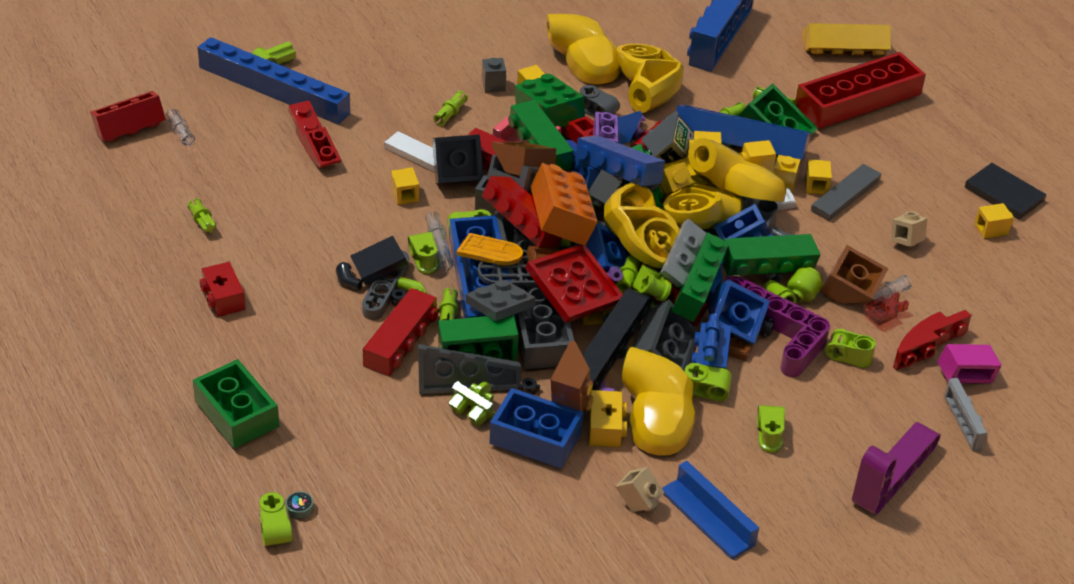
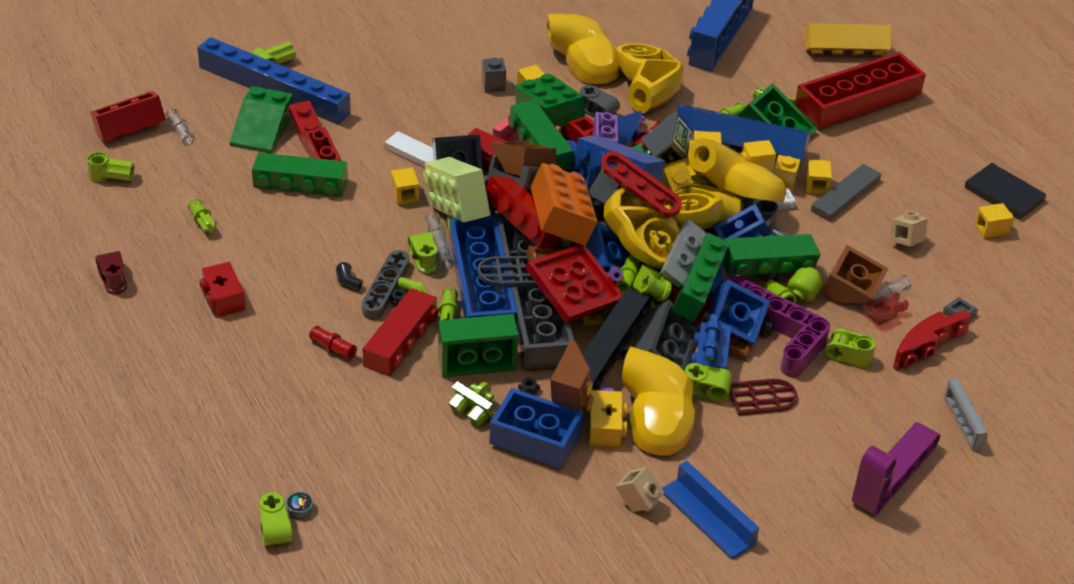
green brick [192,359,280,449] -> none
black tile [350,236,408,284] -> none
dark grey wing [418,344,521,394] -> none
lime pin [433,91,468,126] -> none
light orange window [456,233,523,265] -> none
dark grey plate [465,280,536,321] -> none
lime piece [757,405,785,453] -> none
dark pink brick [938,344,1002,383] -> none
none -> lime piece [87,152,135,182]
none -> dark red piece [95,251,127,294]
none -> green slope [229,86,293,154]
none -> green brick [252,152,348,196]
none -> red pin [309,325,357,360]
none -> yellowish green brick [423,157,490,222]
none -> red plate [601,151,682,218]
none -> dark red window [730,379,797,415]
none -> dark grey tile [943,297,978,319]

